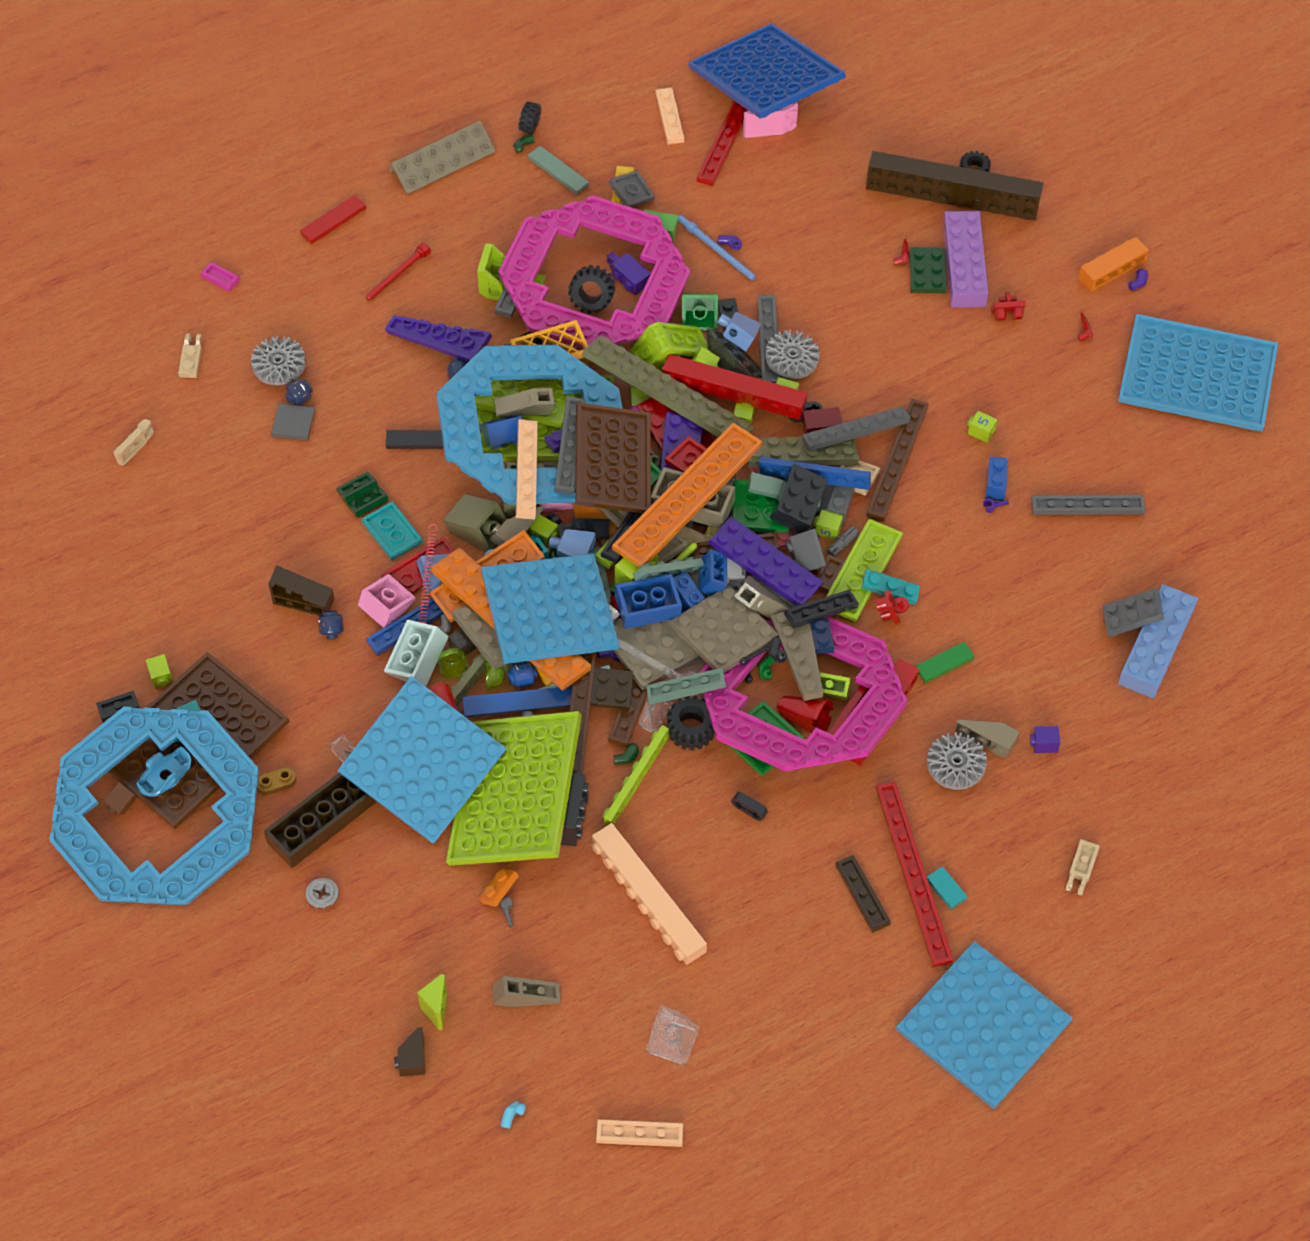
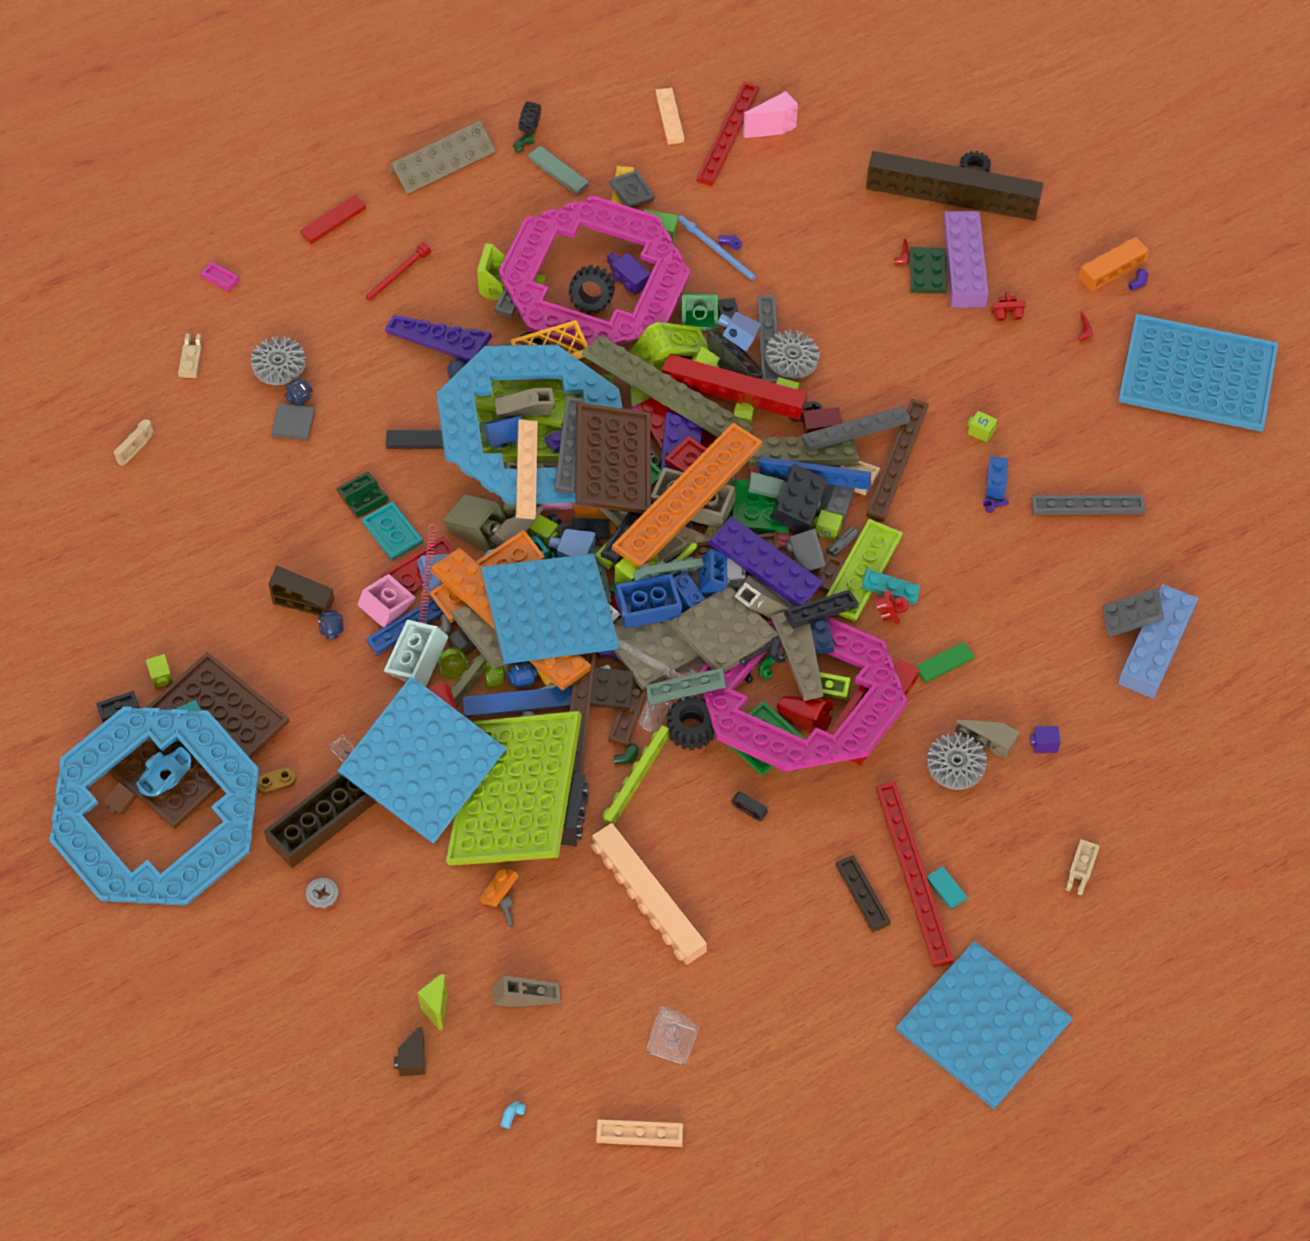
blue plate [688,23,846,119] -> none

